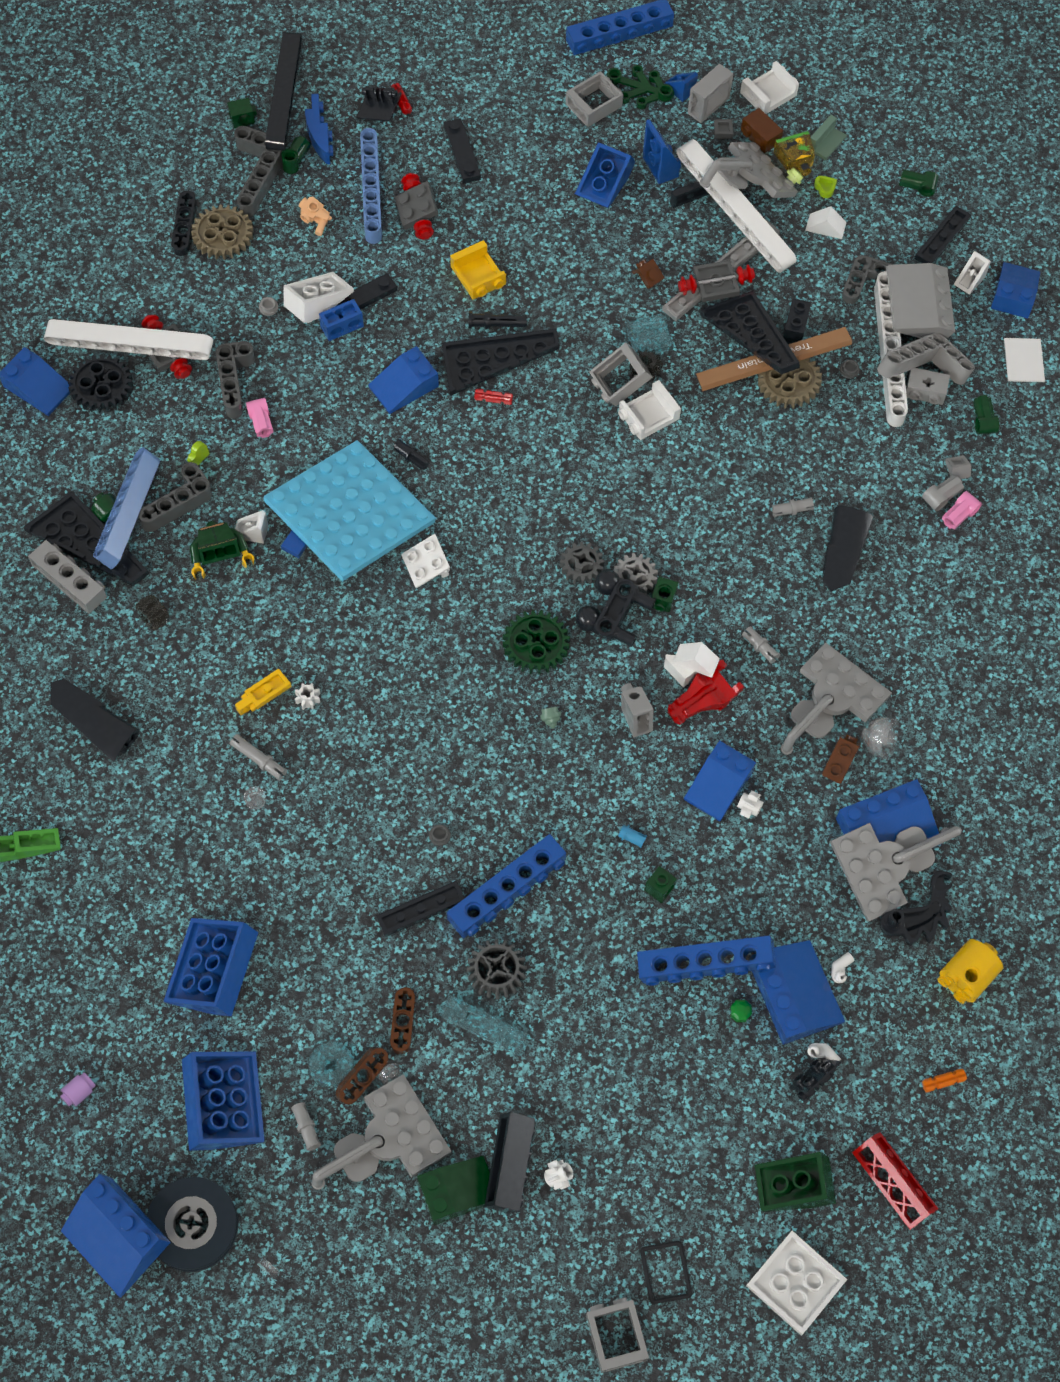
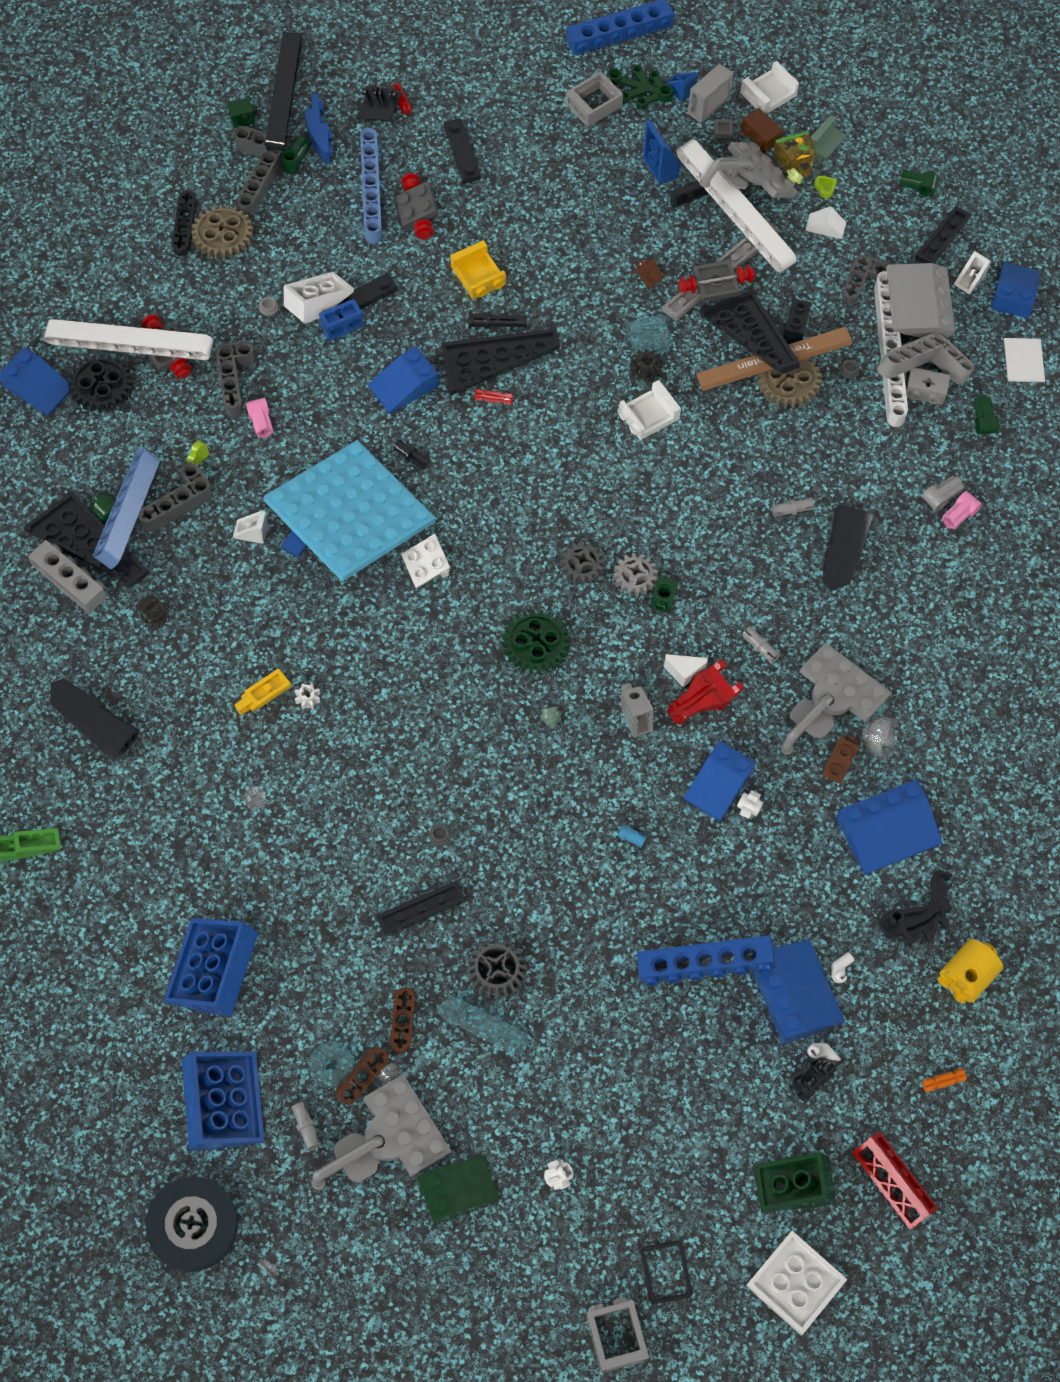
lavender brick [60,1072,96,1107] -> none
blue slope [61,1174,171,1297] -> none
dark green torso [190,521,254,579] -> none
light grey pin [229,734,287,781] -> none
light nougat piece [299,197,332,236] -> none
blue brick [447,834,566,939] -> none
black brick [484,1112,535,1214] -> none
blue slope [575,142,635,209] -> none
black piece [575,570,656,647] -> none
light grey window [589,342,653,406] -> none
dark green brick [644,866,677,903] -> none
white slope [673,642,720,678] -> none
green tile [730,1000,752,1022] -> none
light grey plate [829,823,962,921] -> none
light grey slope [945,455,971,479] -> none

